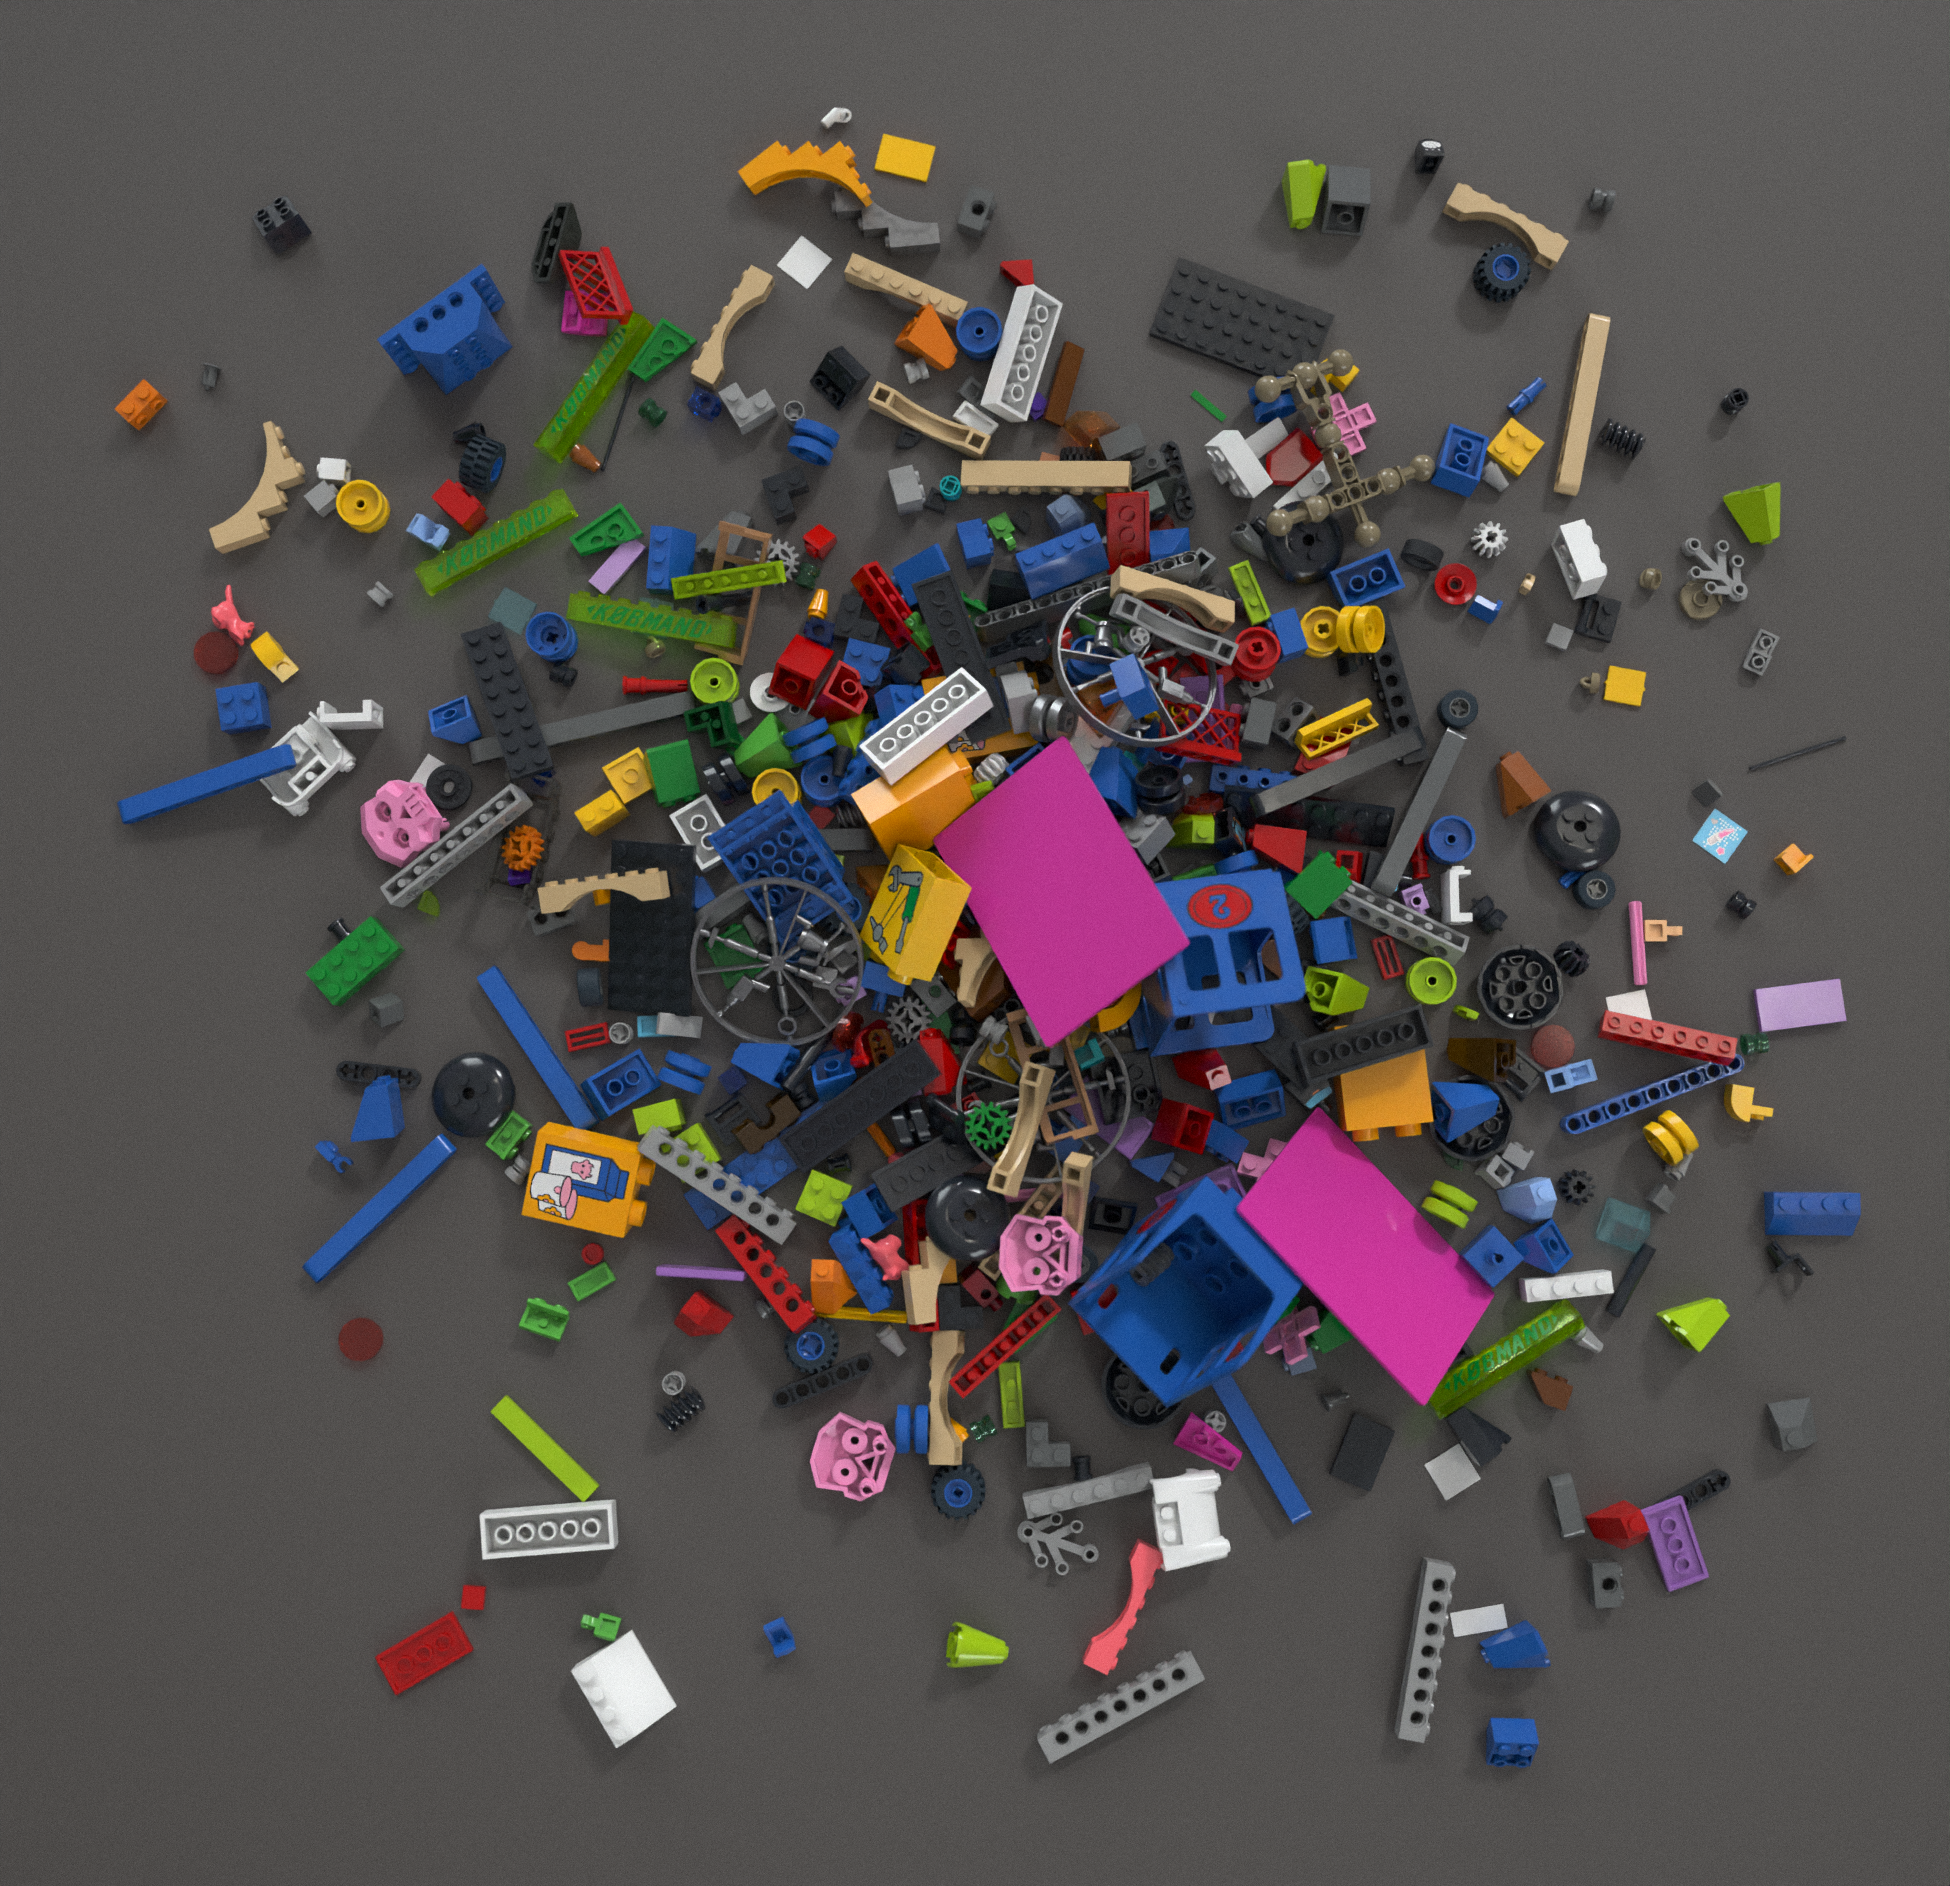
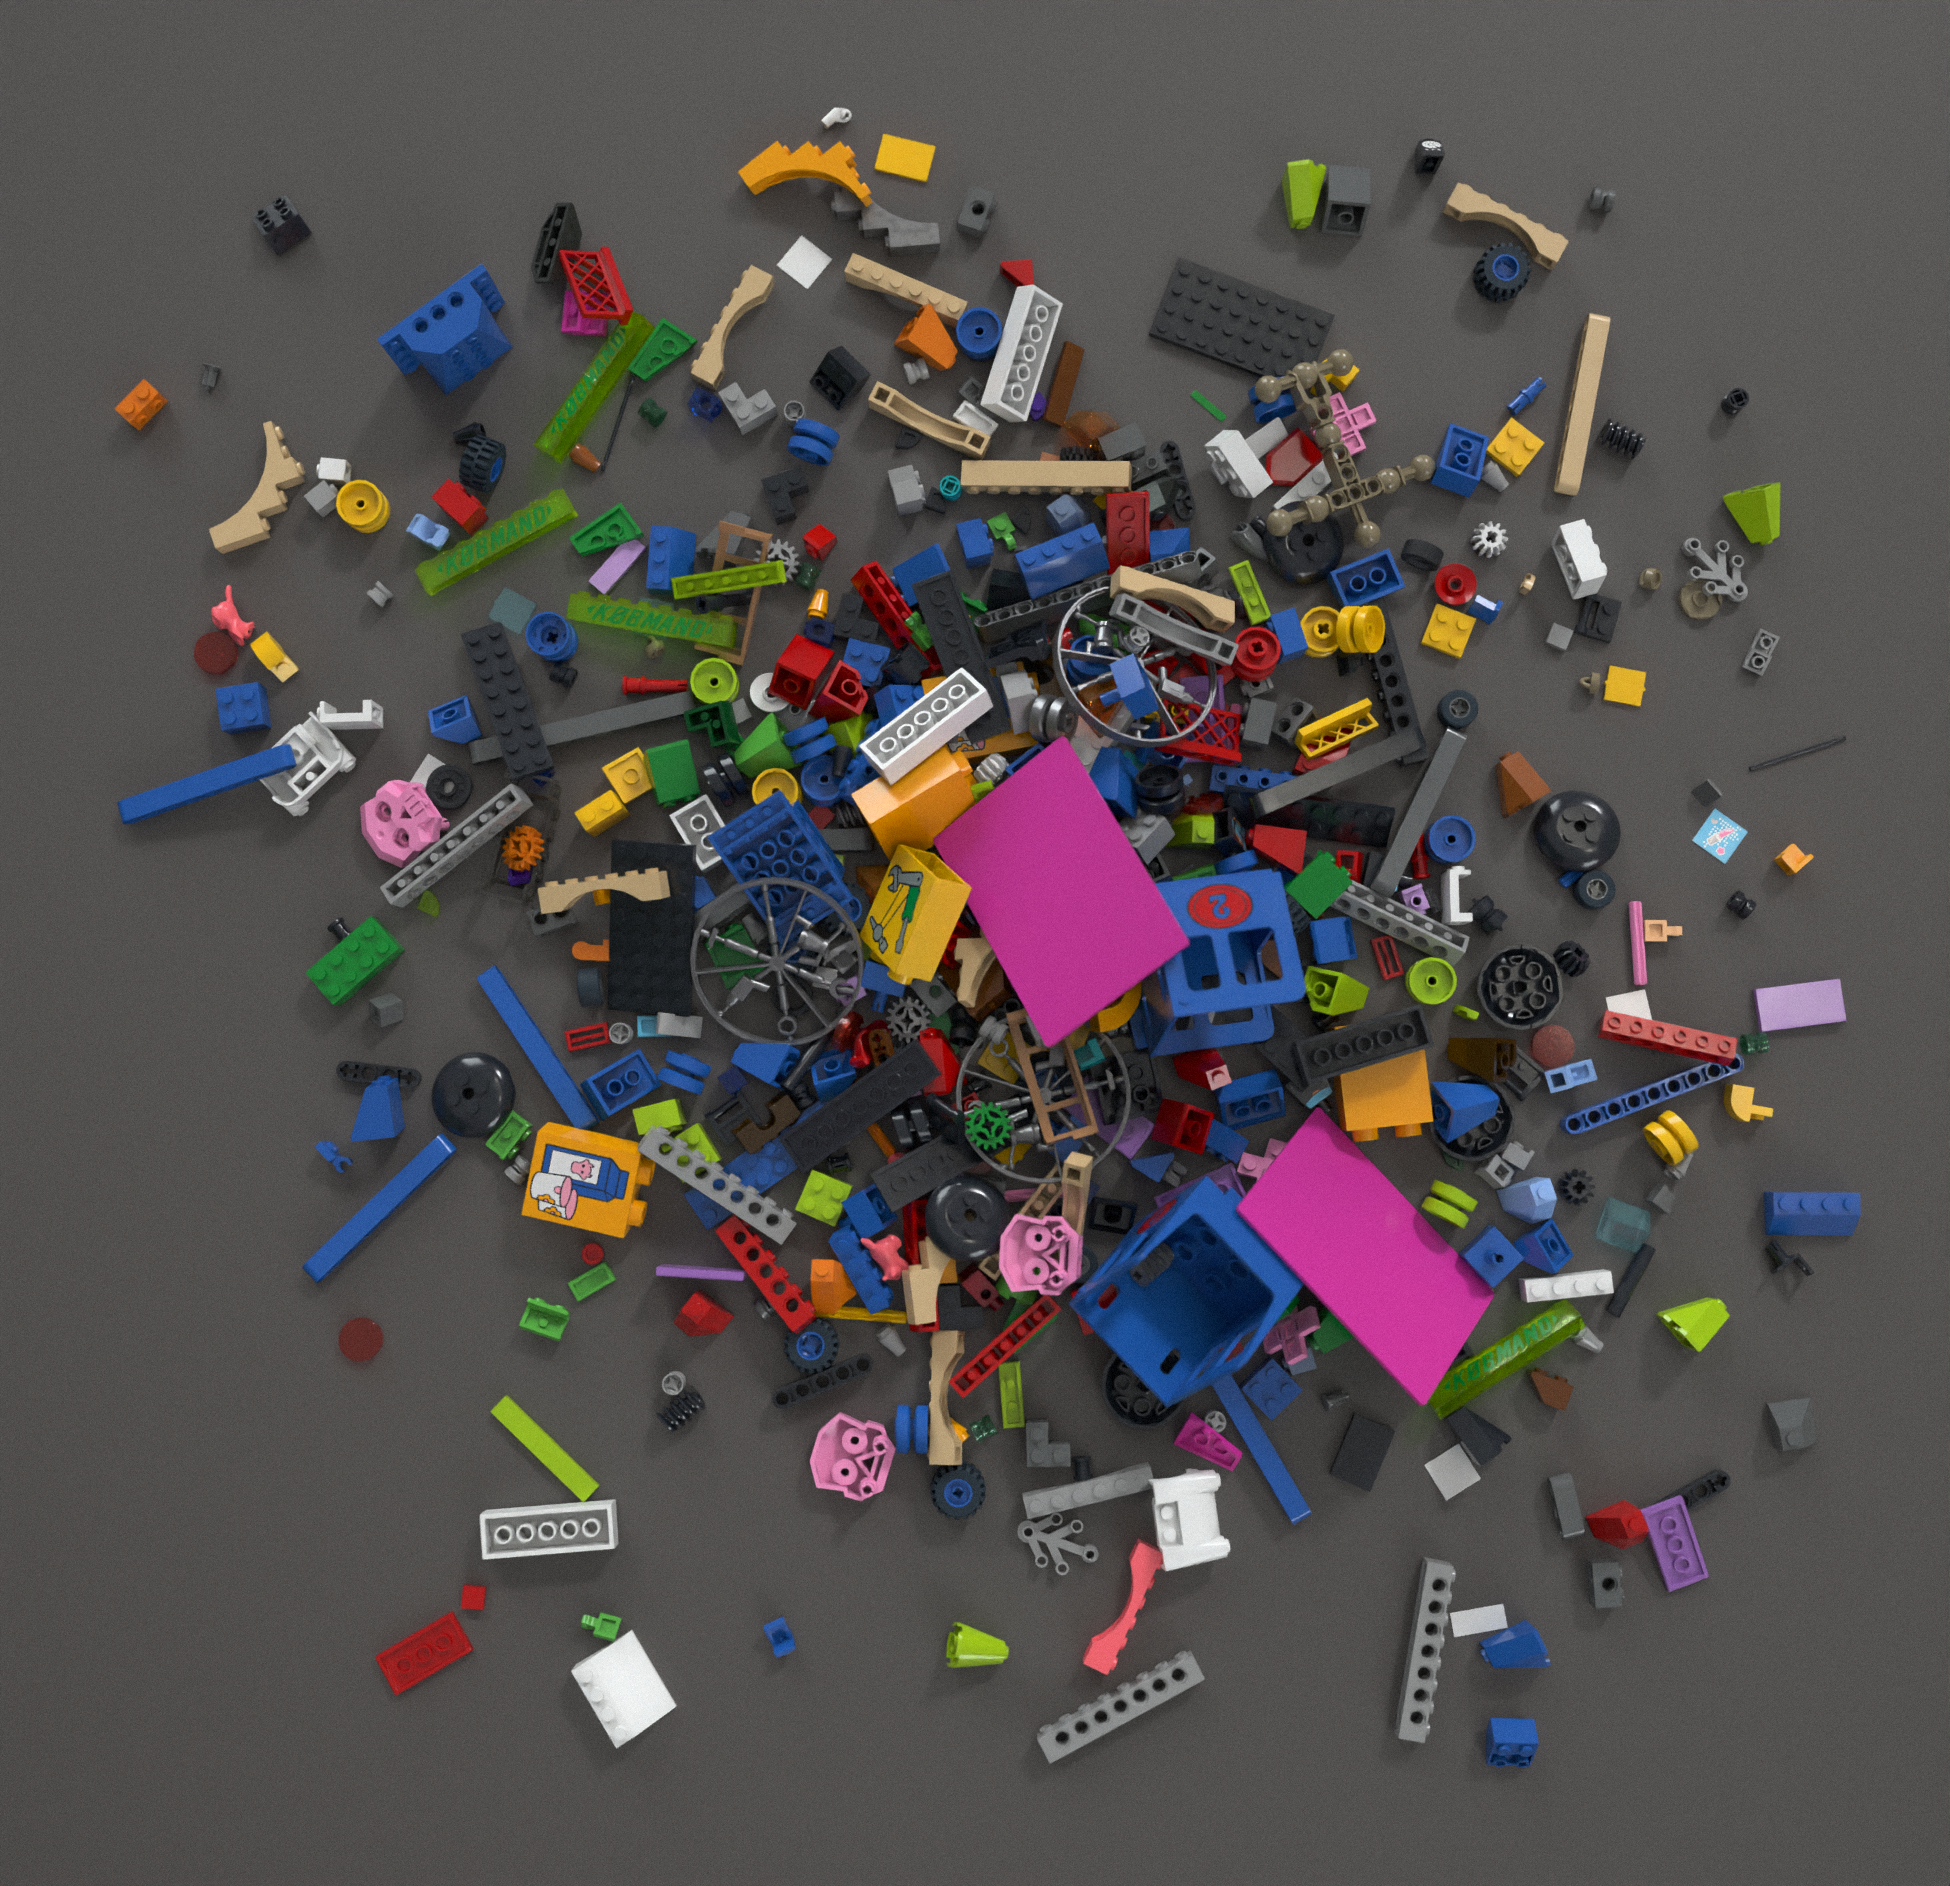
tan arch [987,1061,1056,1198] -> none
none -> blue brick [1238,1356,1303,1421]
none -> yellow plate [1420,604,1476,659]

